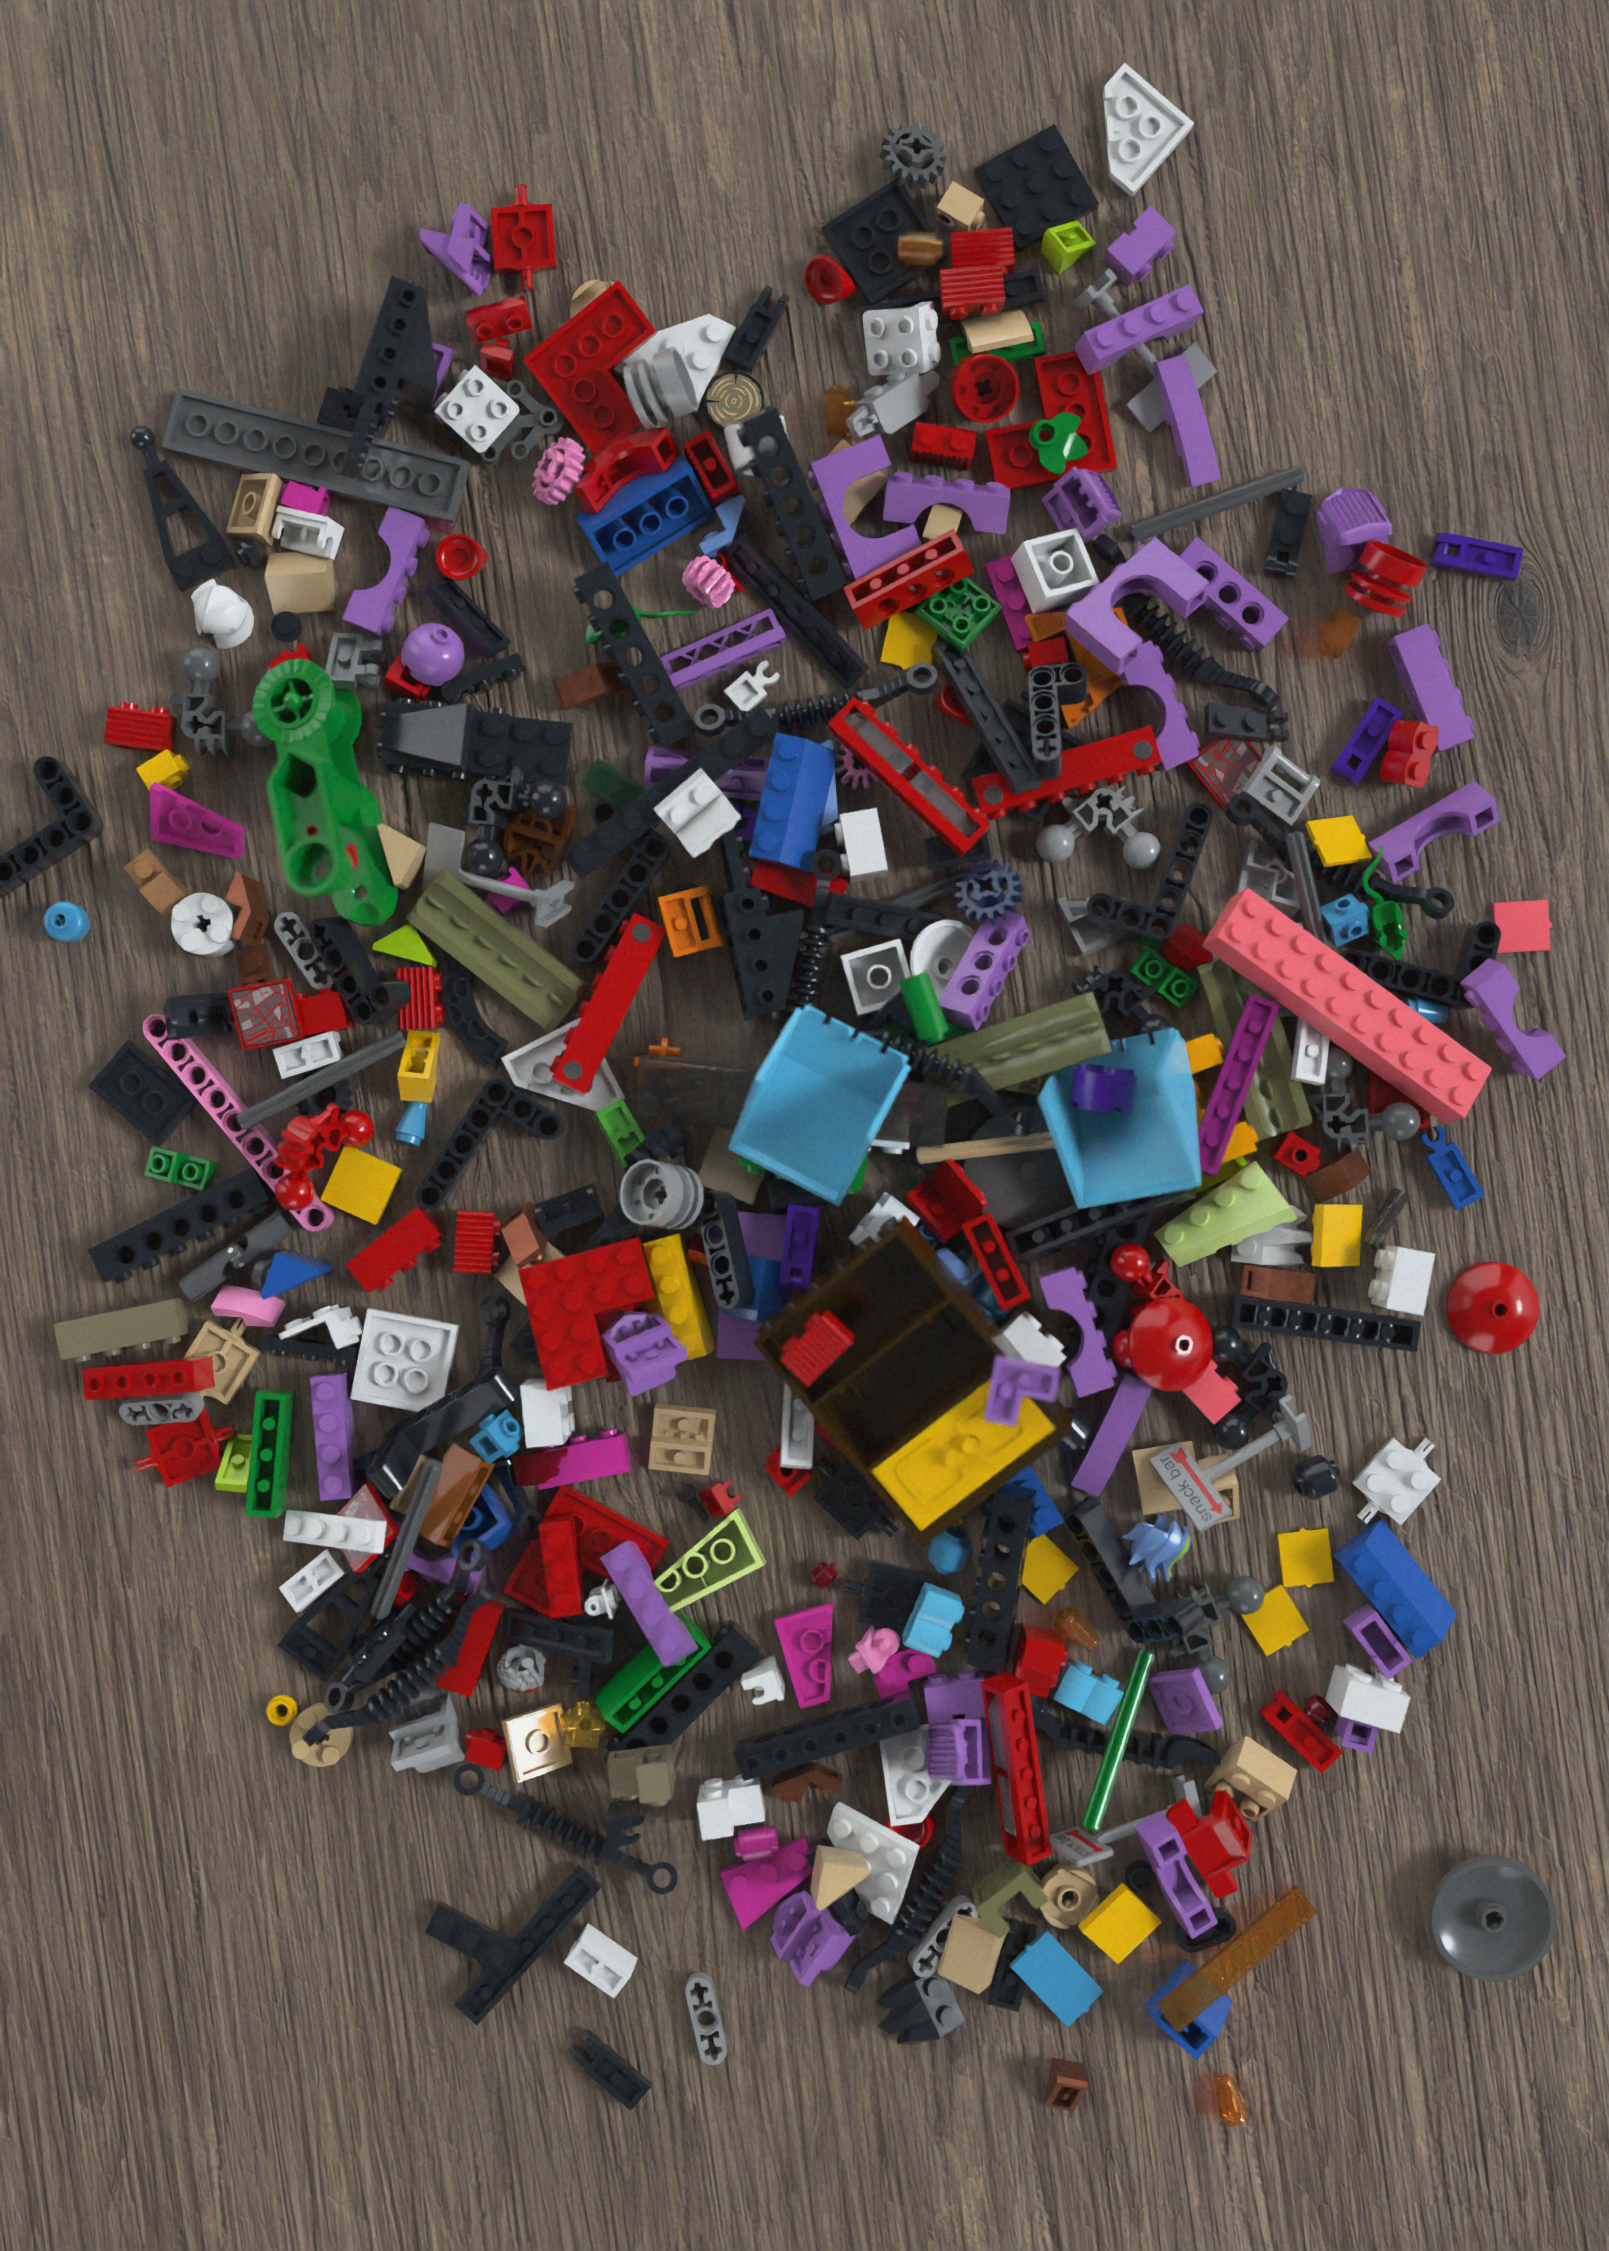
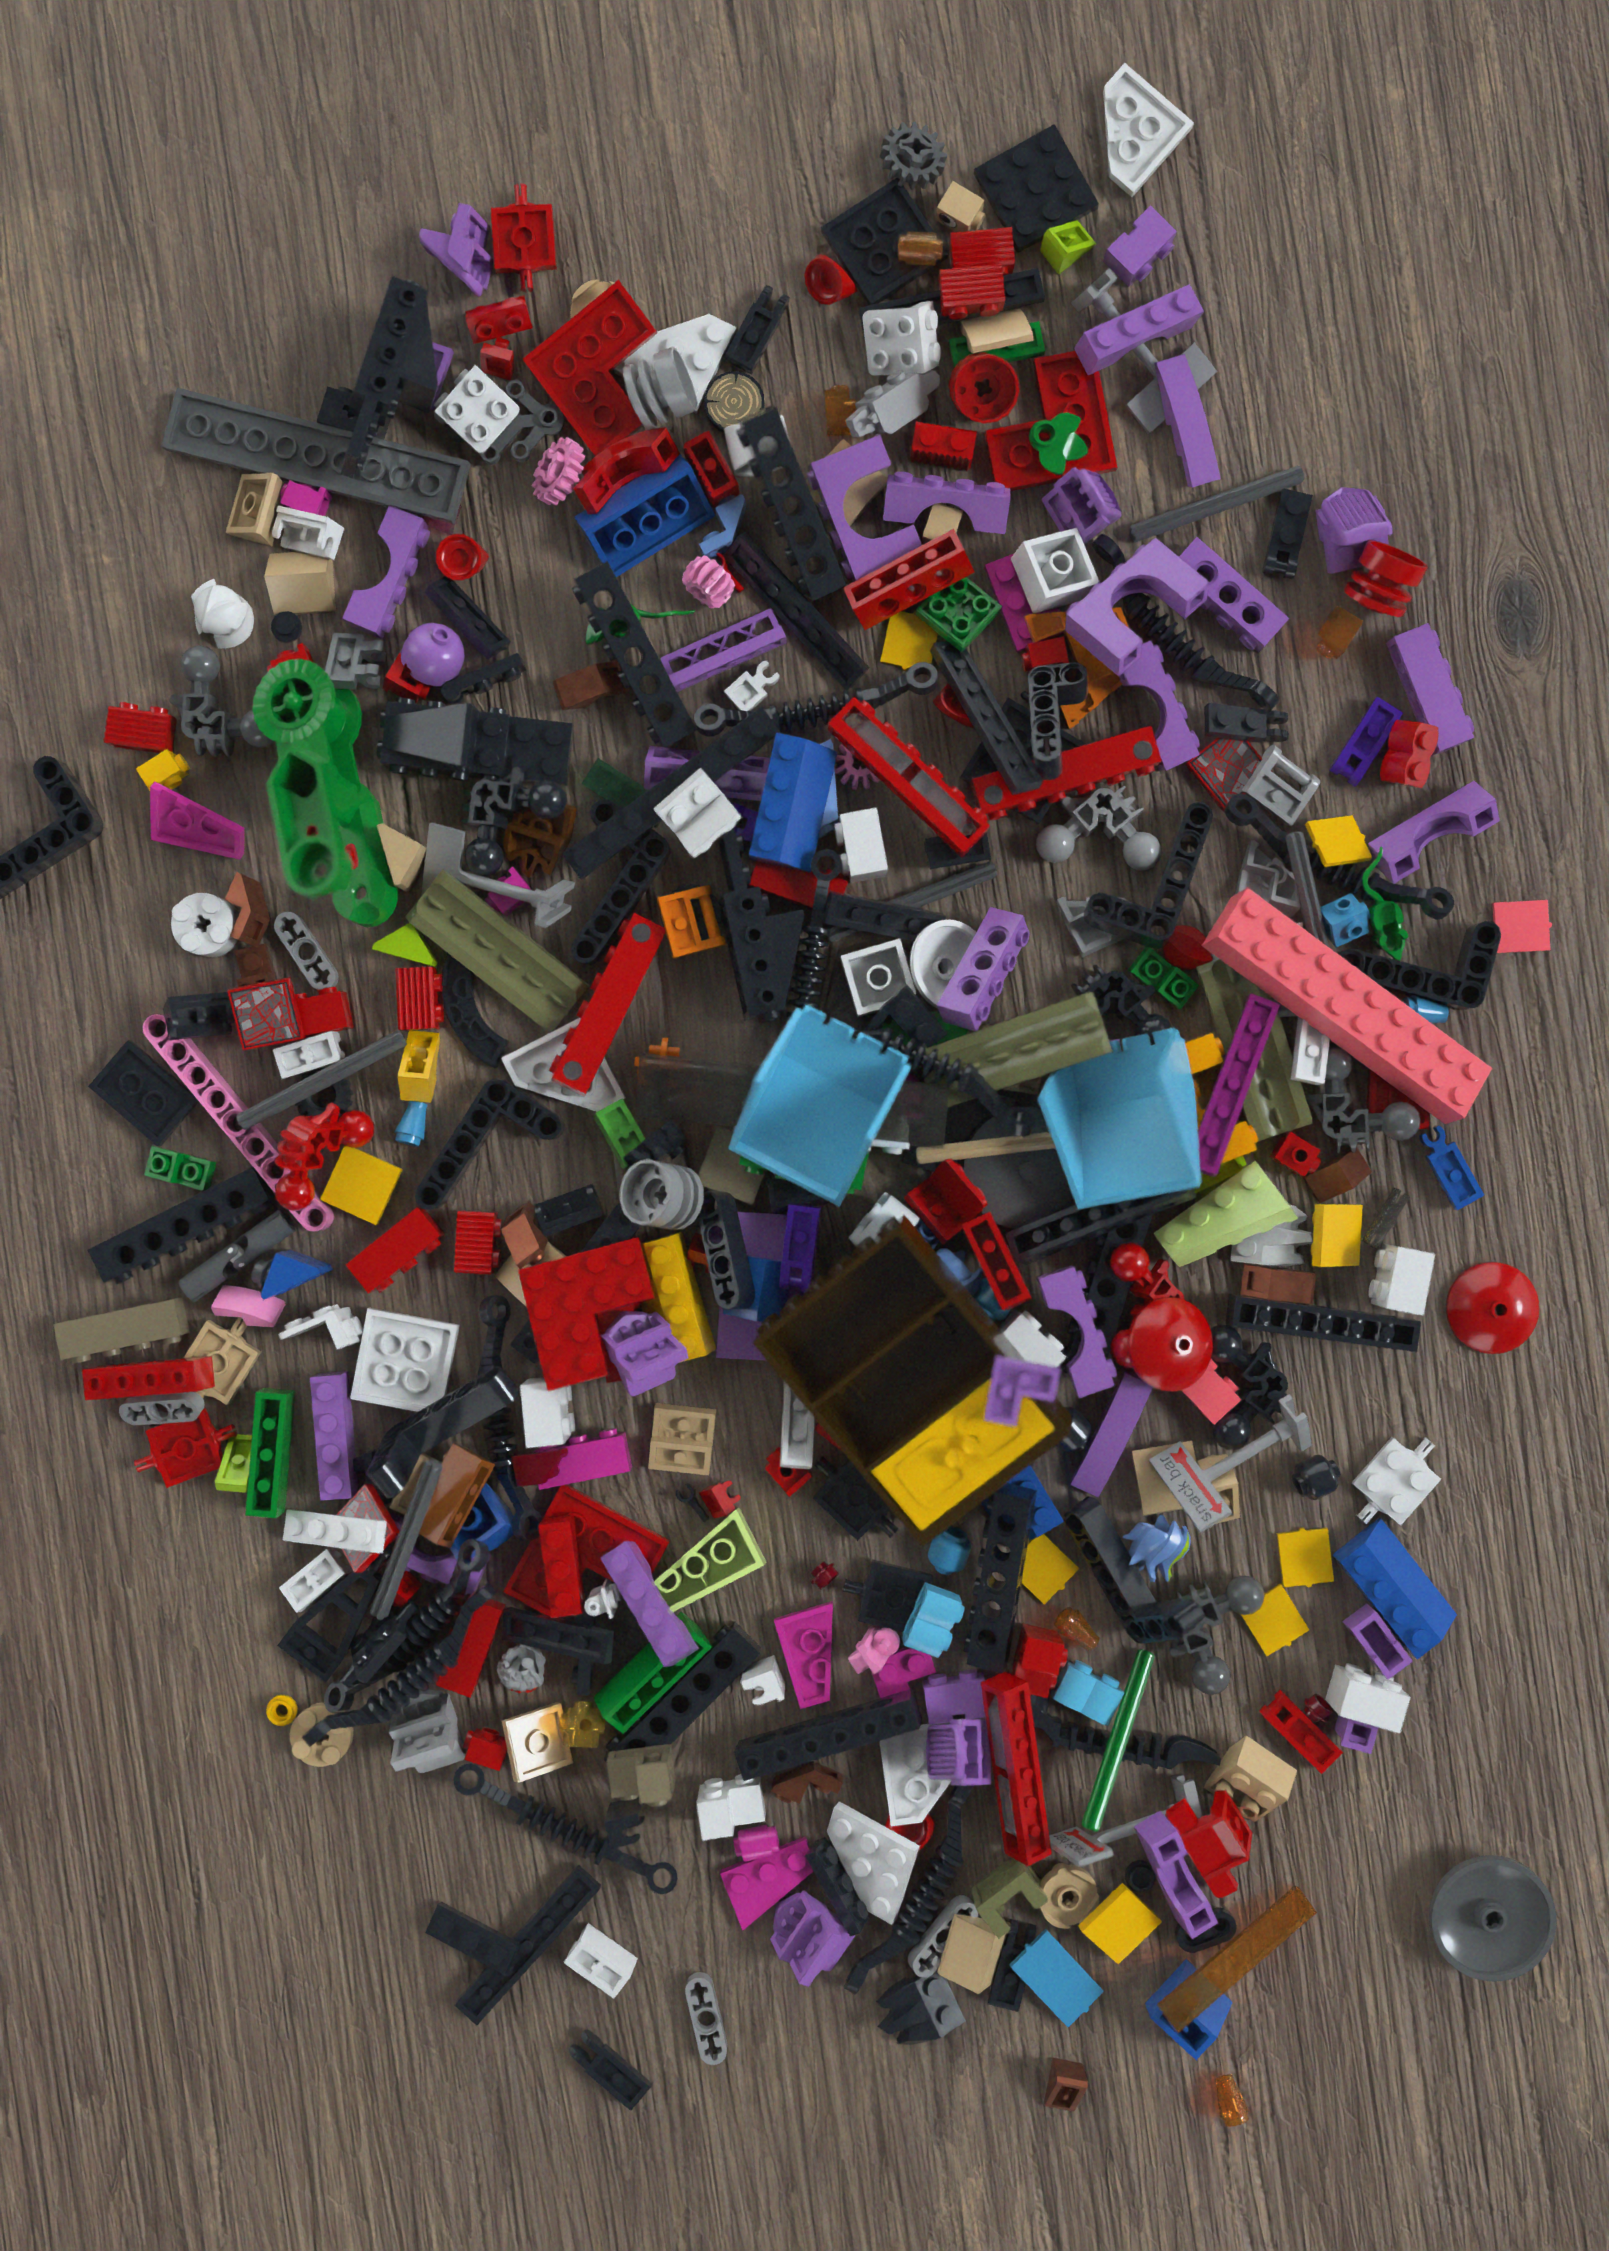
dark azure head [44,902,90,943] -> none
medium nougat brick [124,848,192,919] -> none
black plate [130,426,237,592] -> none
black plate [235,539,263,570] -> none
black plate [261,1333,360,1365] -> none
black beam [309,916,411,1025] -> none
dark azure brick [469,1409,525,1465] -> none
red brick [780,1310,855,1387] -> none
tan slope [810,1845,871,1912] -> none
green brick [898,971,949,1045] -> none
dark blue gear [955,859,1023,925] -> none
dark purple brick [1070,1064,1137,1114] -> none
medium lavender plate [1147,1667,1223,1735] -> none
dark purple plate [1430,532,1523,581] -> none
medium lavender arch [1460,958,1566,1080] -> none

